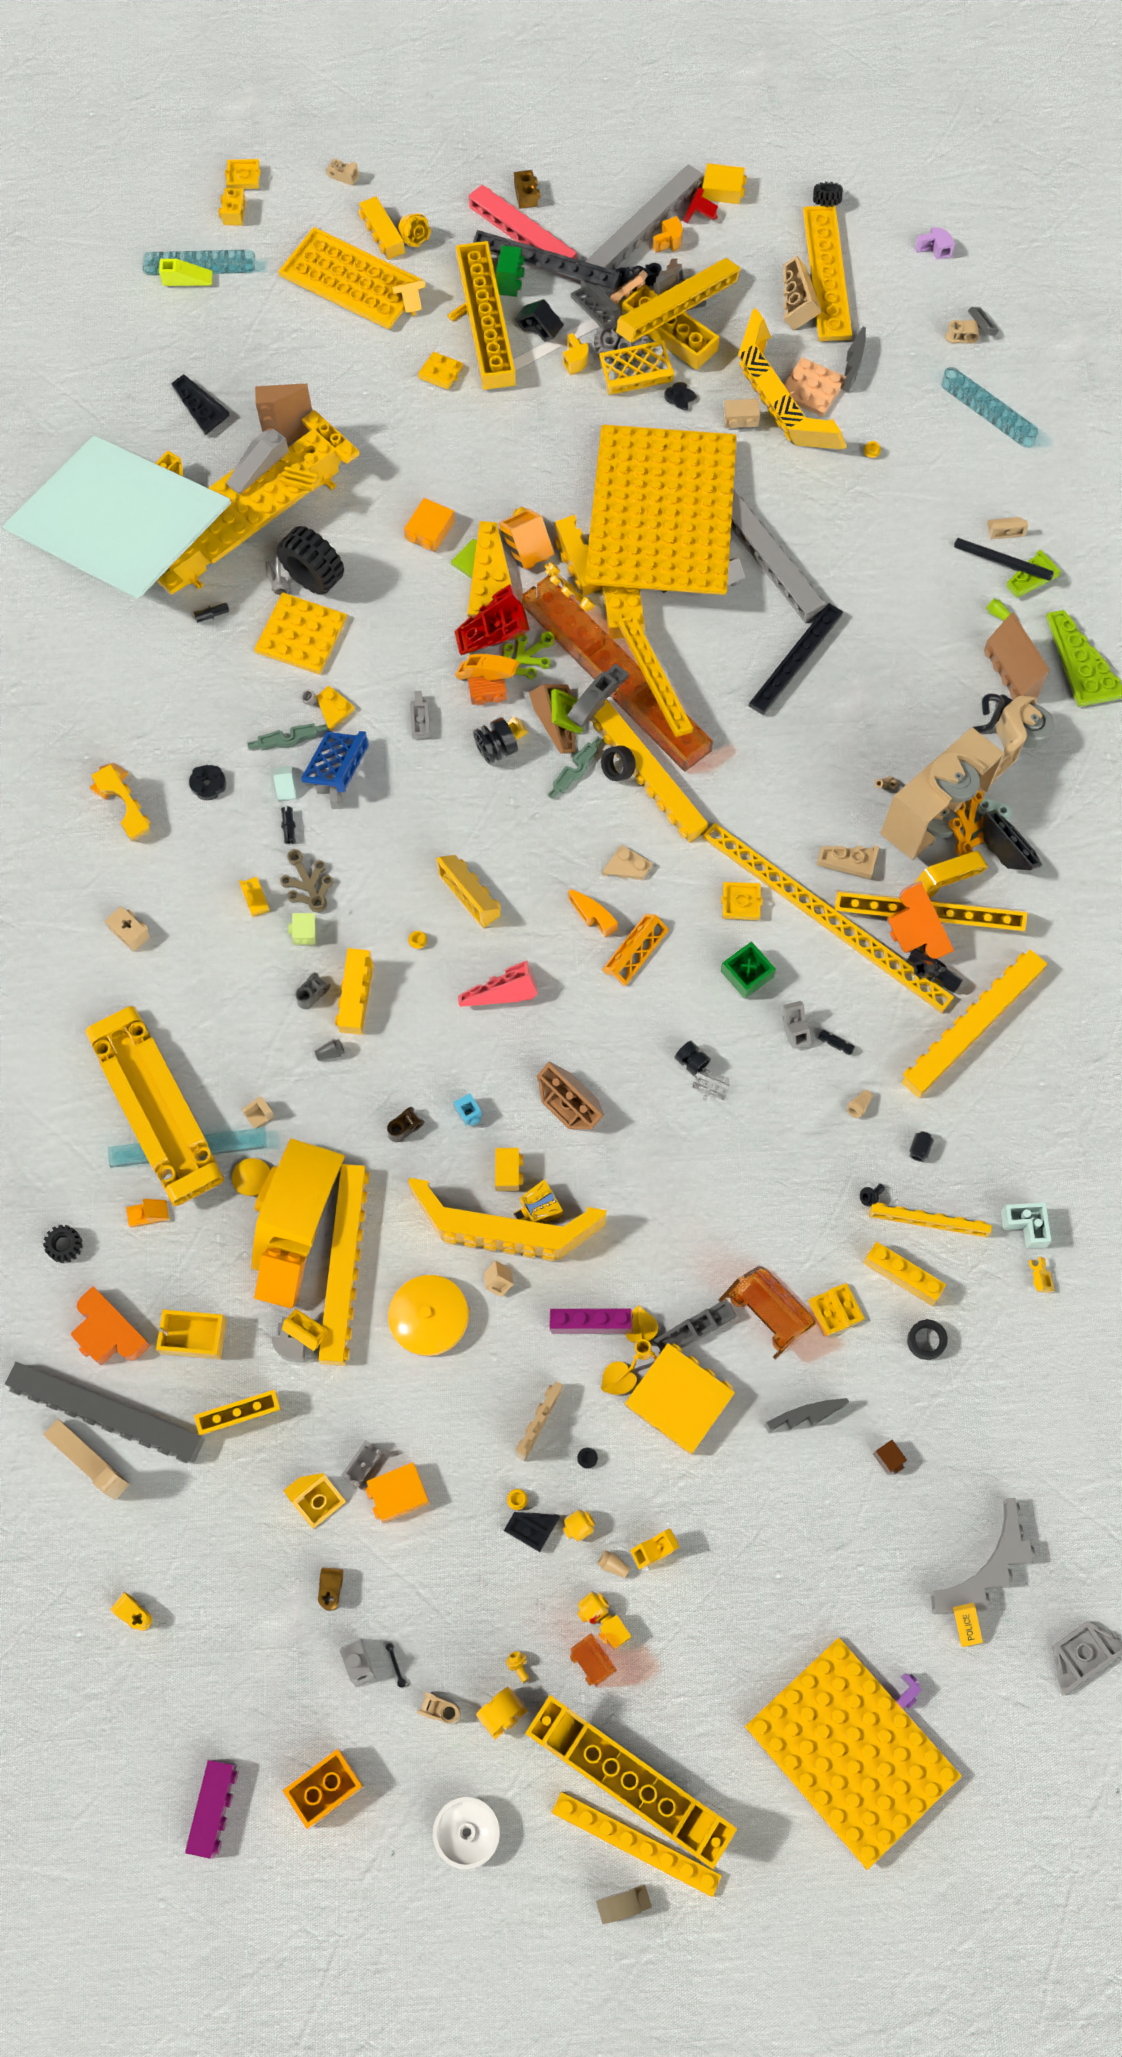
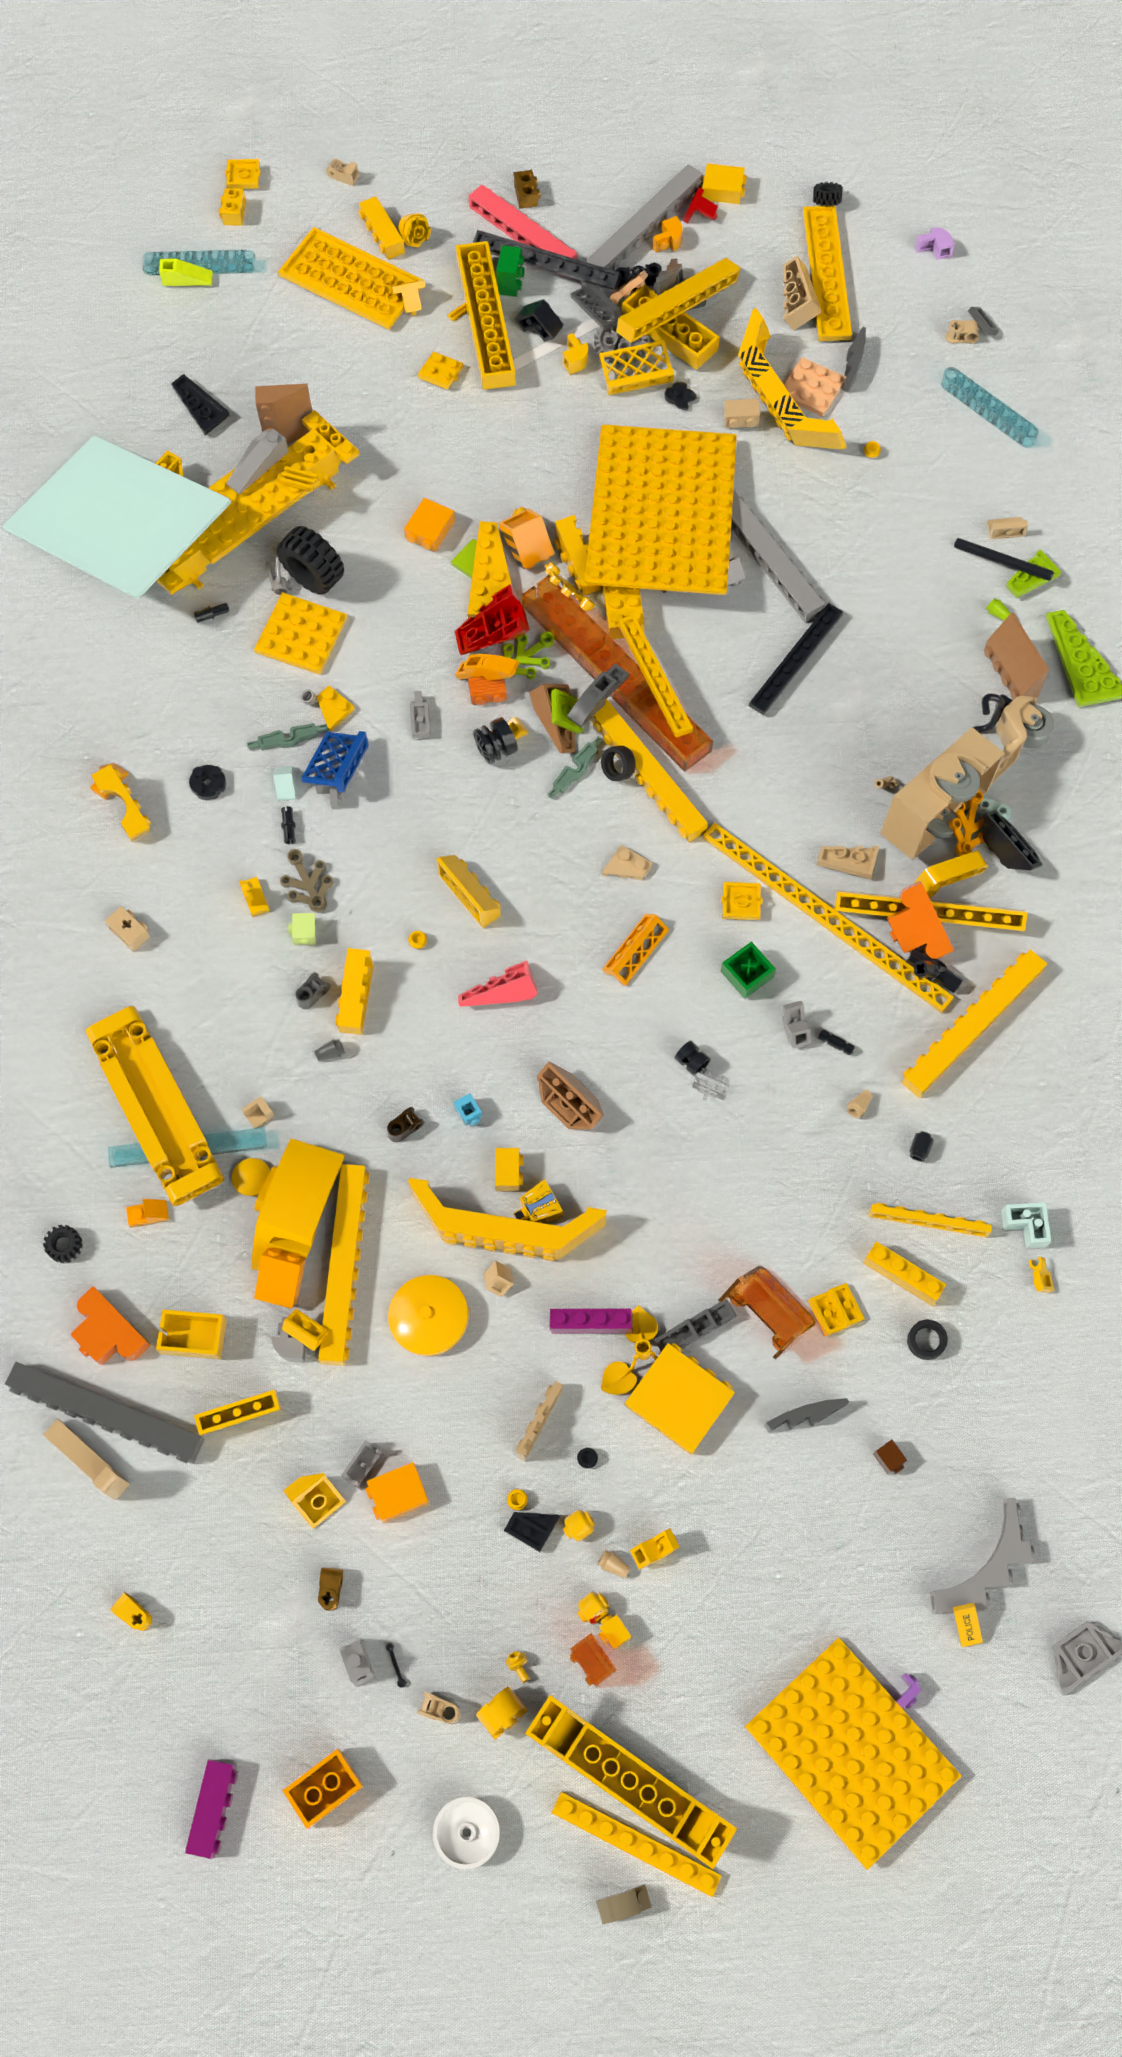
light orange slope [568,889,618,938] -> none
black plate [859,1183,885,1207] -> none

